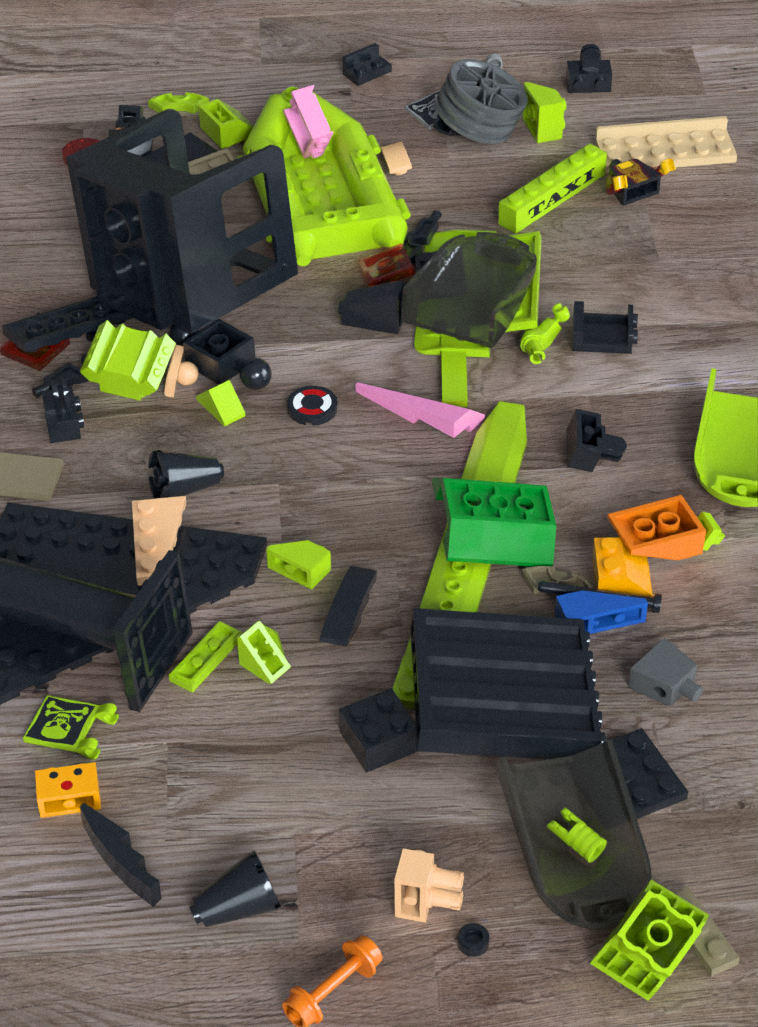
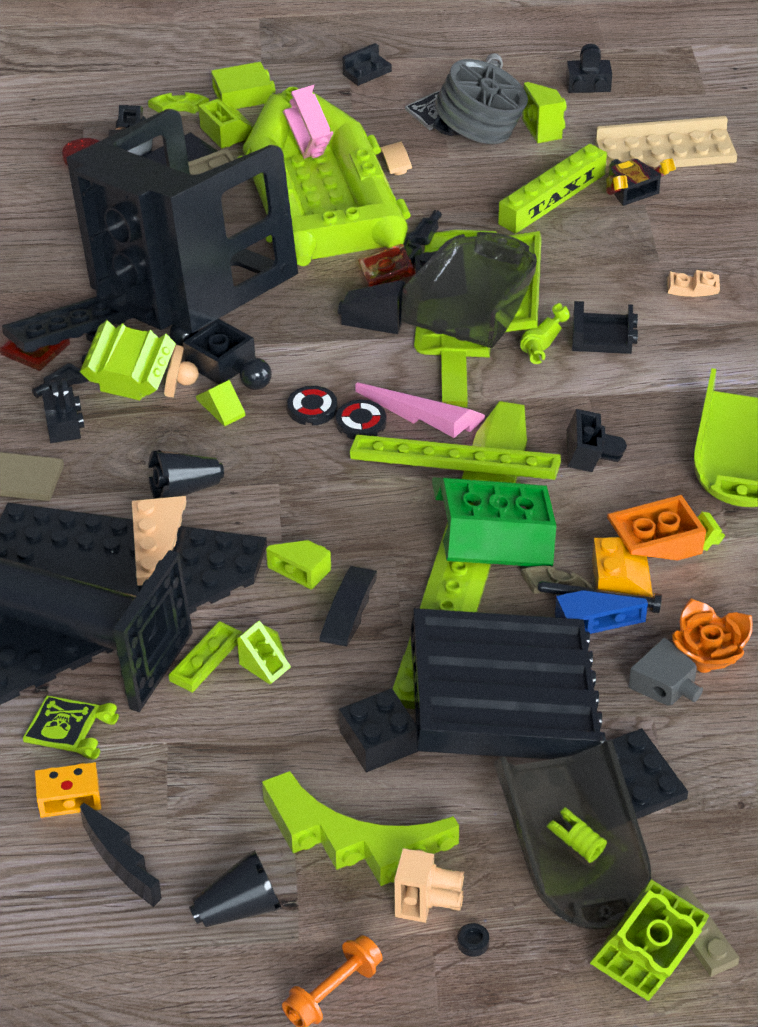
none -> lime brick [211,62,276,109]
none -> lime arch [262,771,459,886]
none -> tile [335,399,387,440]
none -> lime plate [350,435,561,480]
none -> light nougat slope [667,270,720,297]
none -> orange brick [672,599,752,673]

